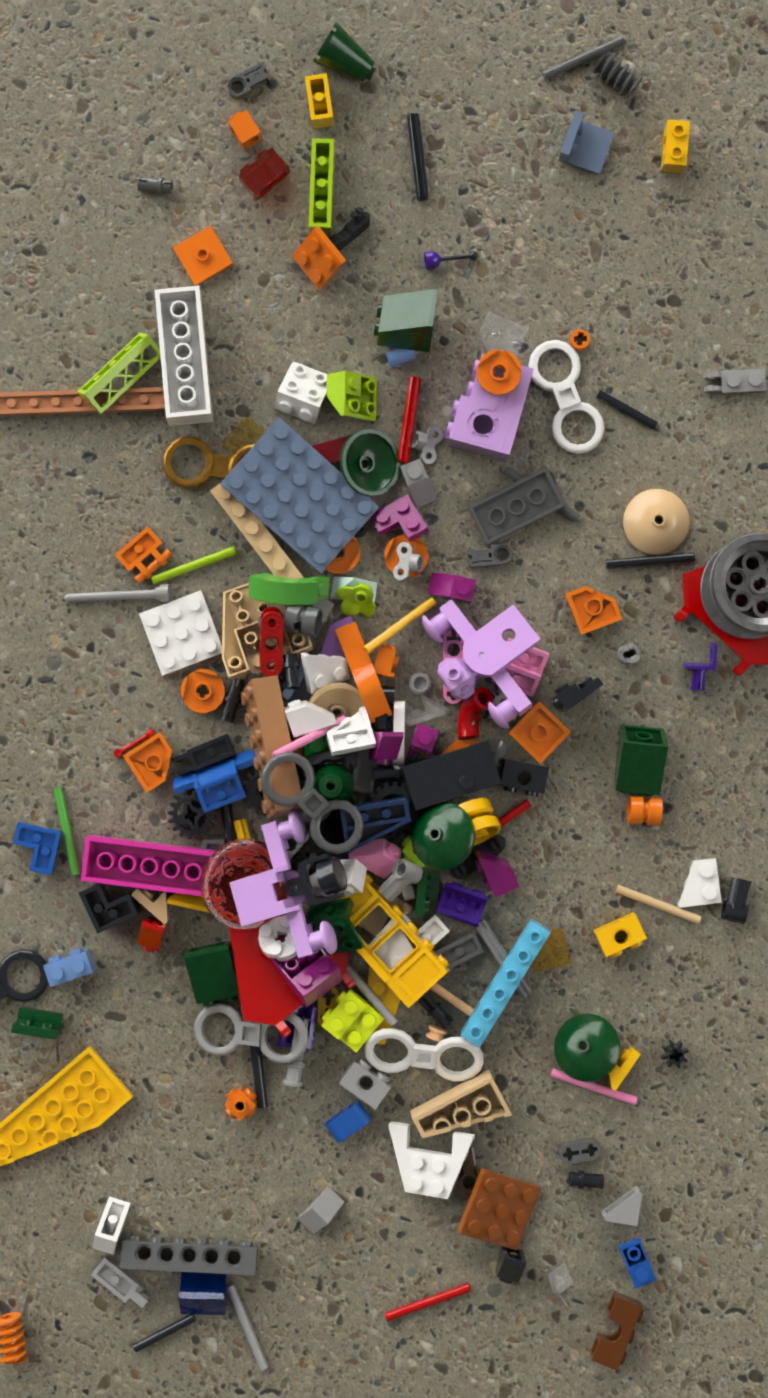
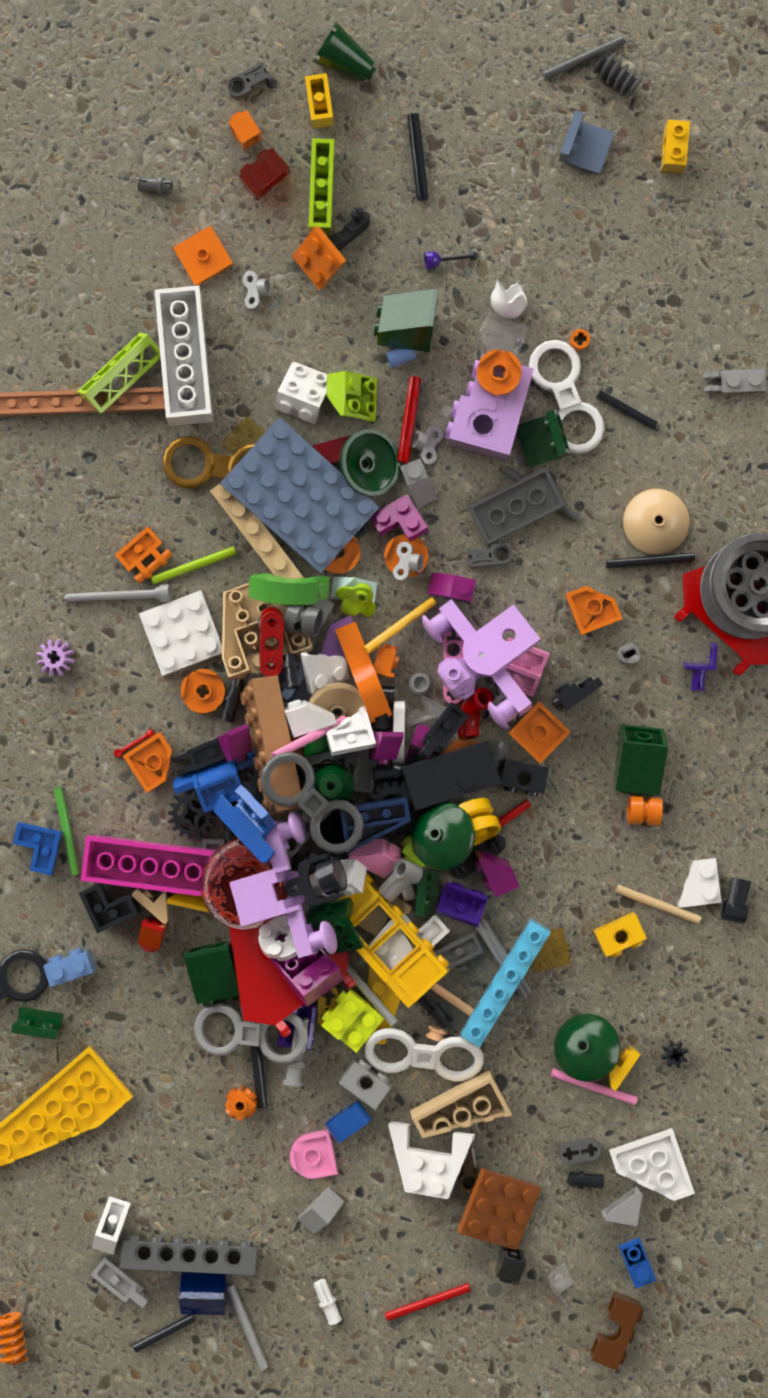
none -> lavender gear [36,639,75,676]
none -> blue plate [214,785,276,863]
none -> magenta slope [217,724,252,764]
none -> light grey piece [243,271,272,310]
none -> bright pink tile [290,1129,338,1179]
none -> white axle [314,1279,342,1325]
none -> black hinge [418,702,469,760]
none -> white helmet [491,280,528,319]
none -> dark green bracket [517,409,571,467]
none -> white plate [609,1128,695,1201]

